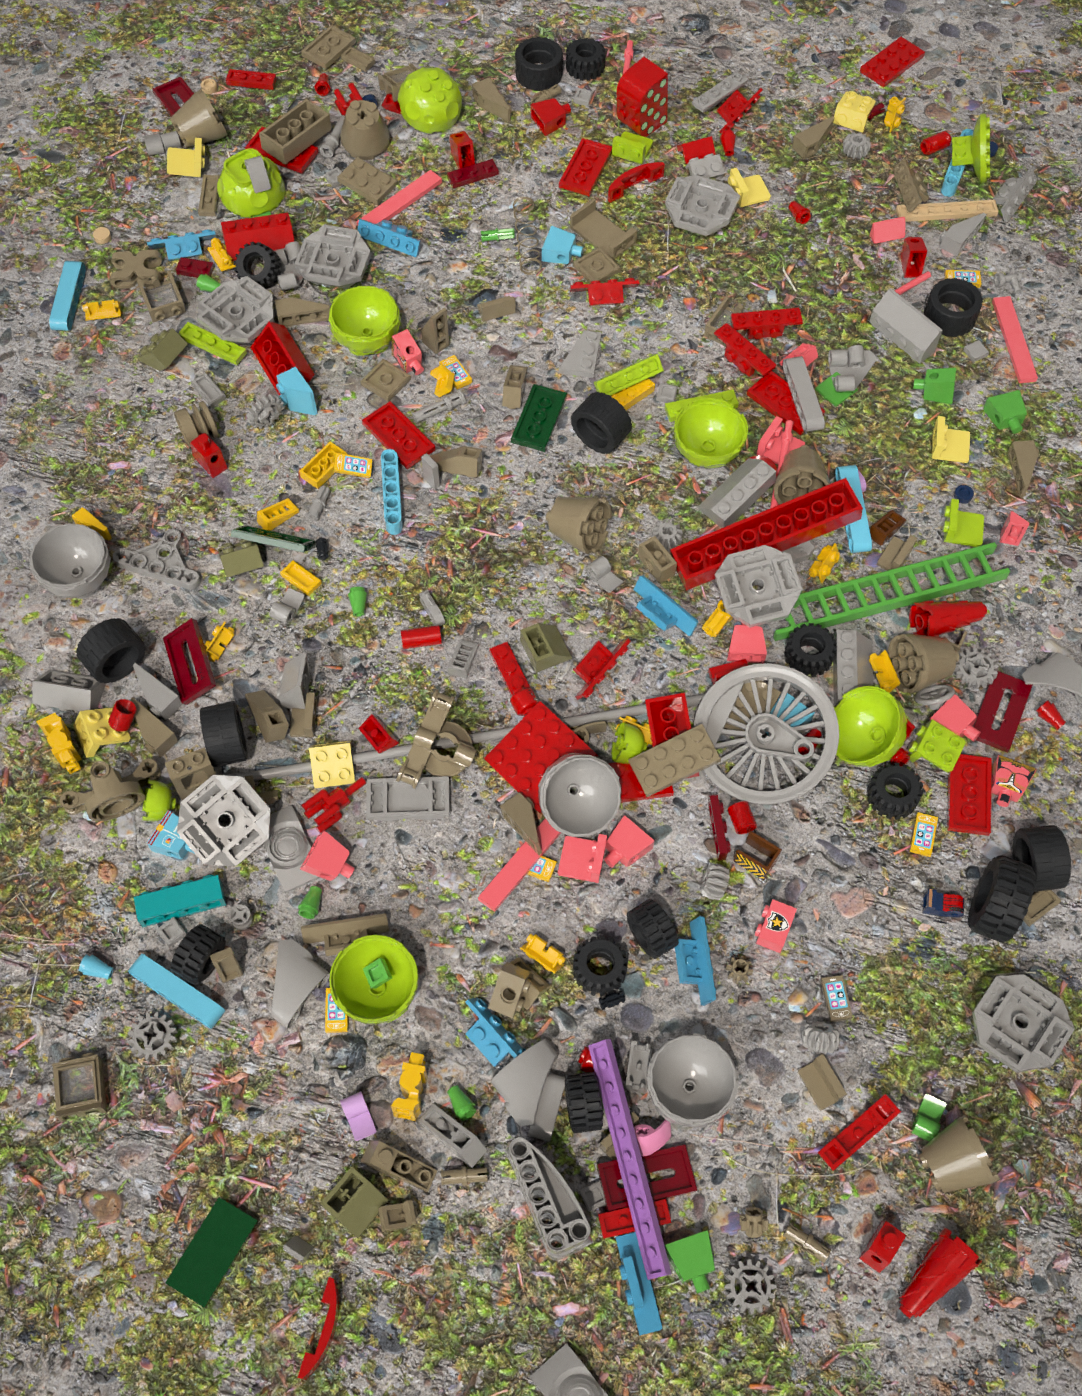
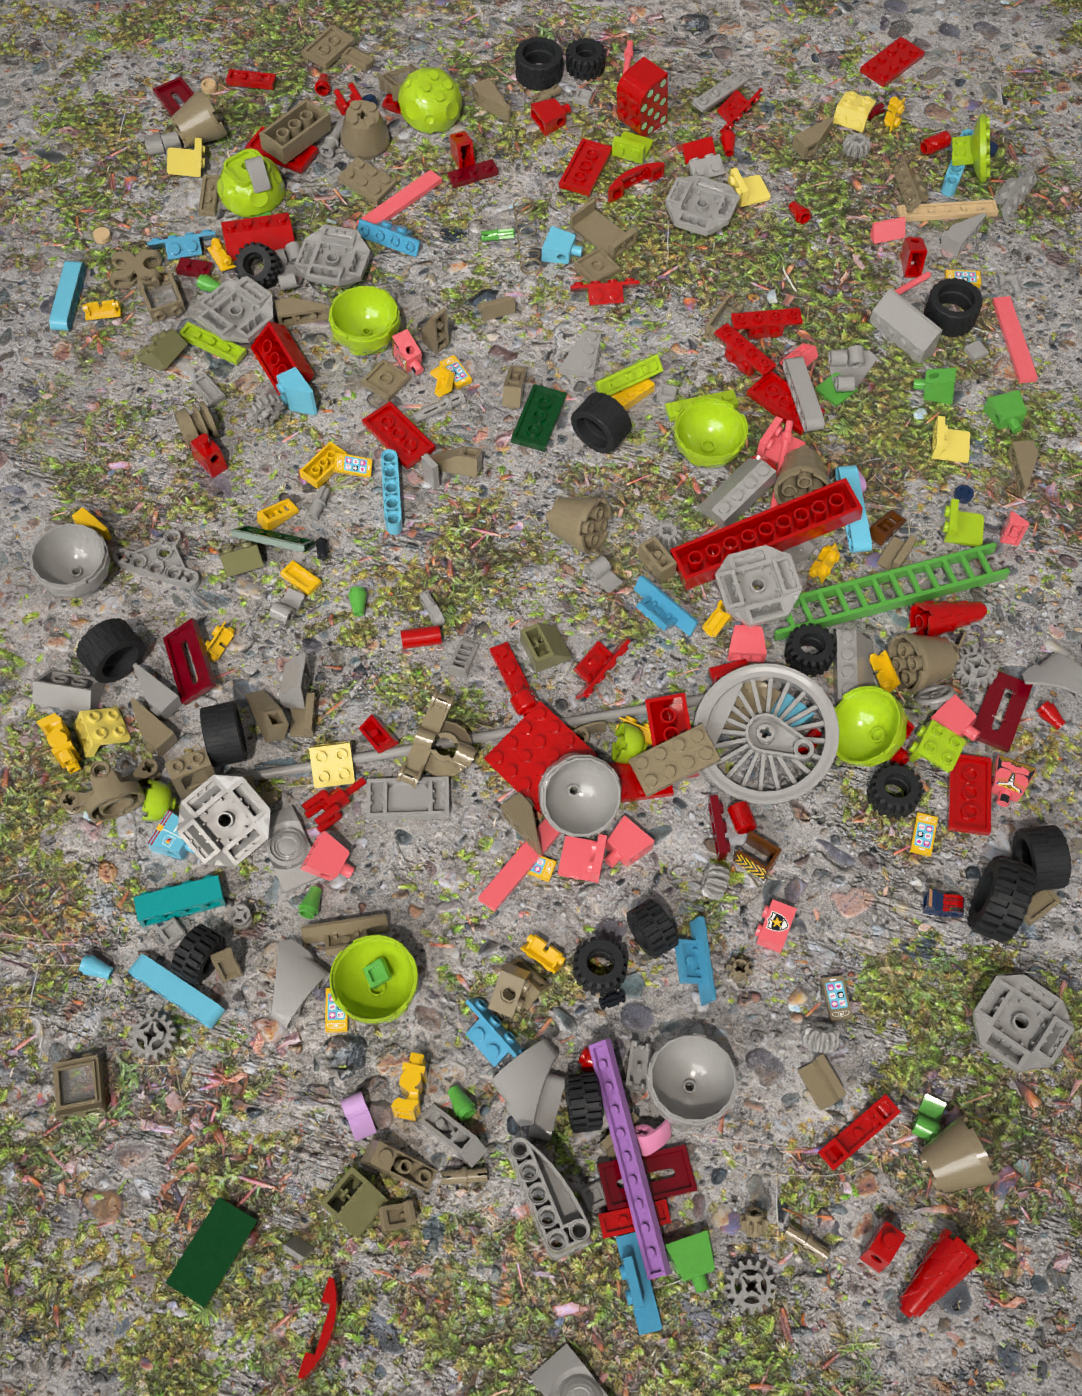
red piece [108,699,137,732] -> none

